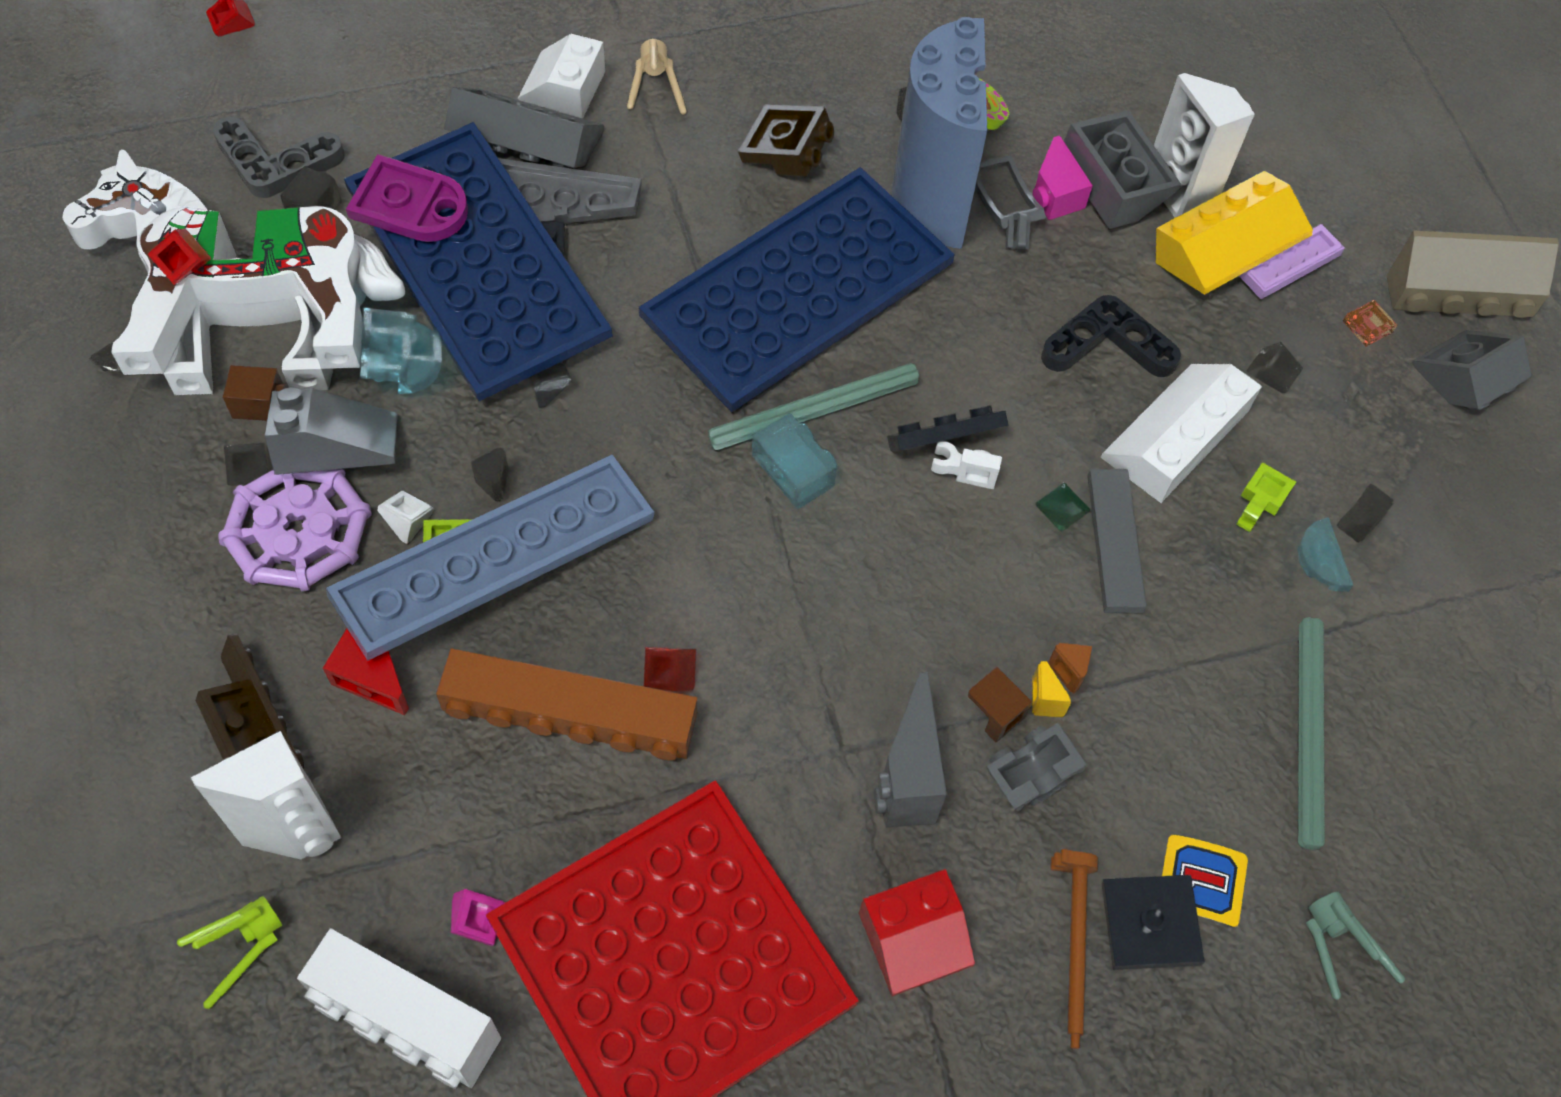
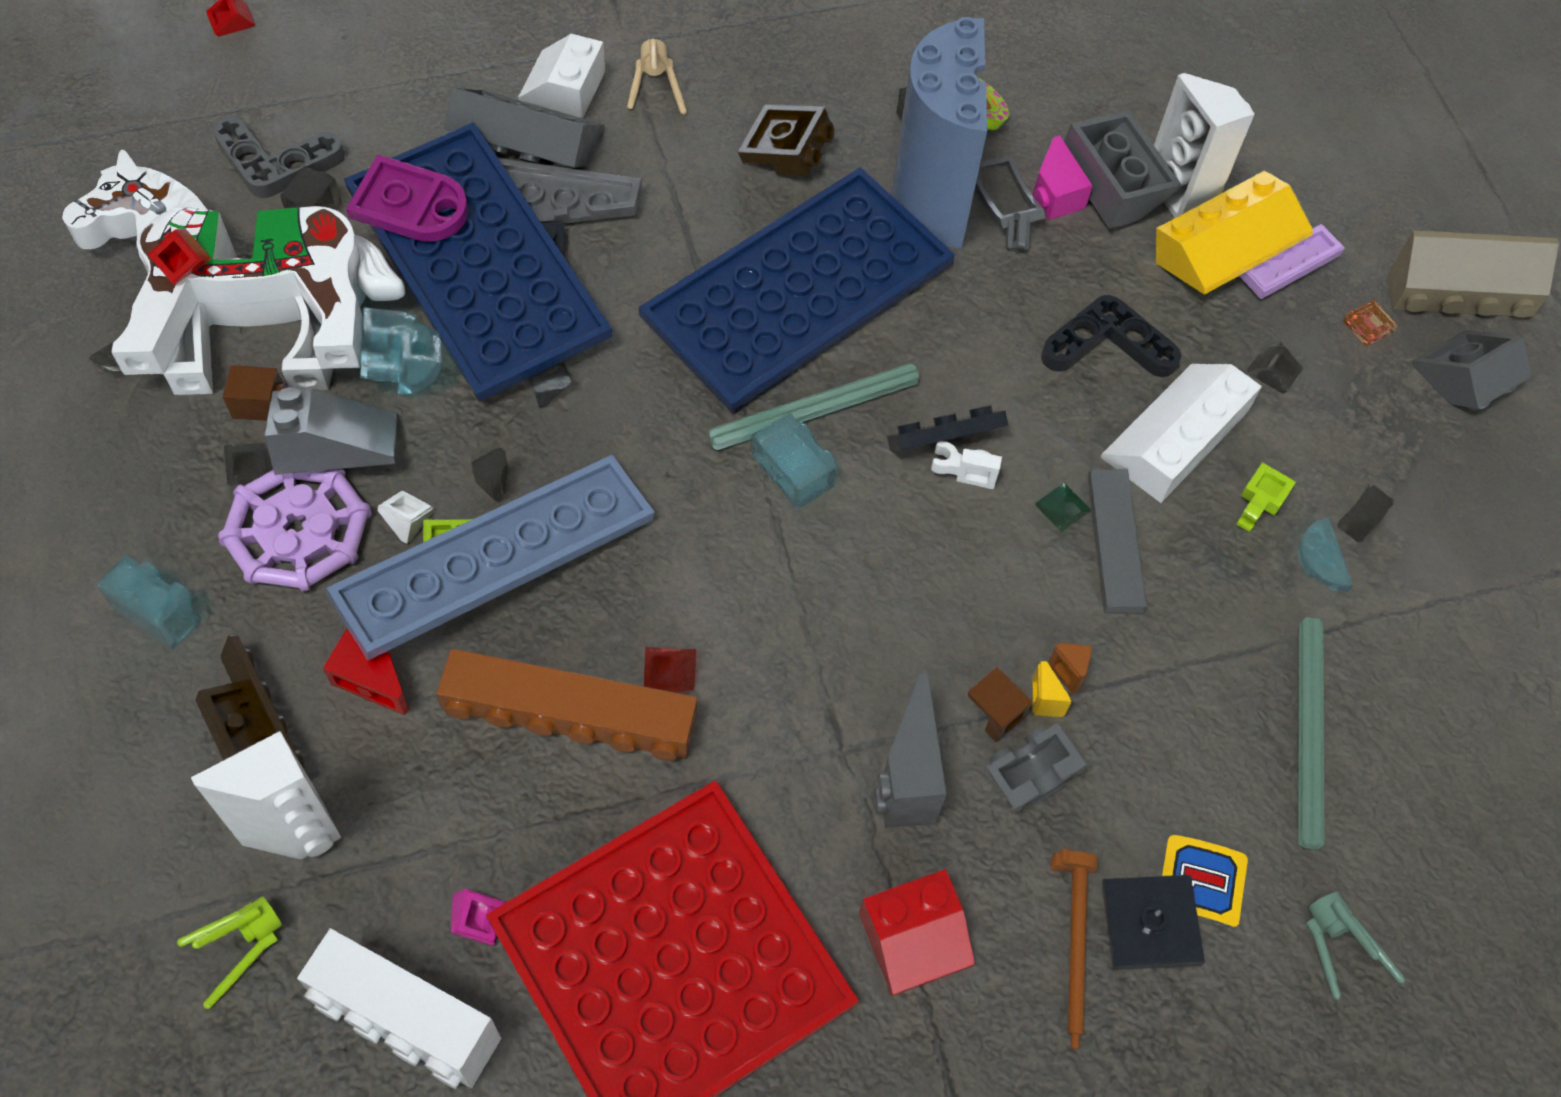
none -> clear light blue brick [96,555,201,650]

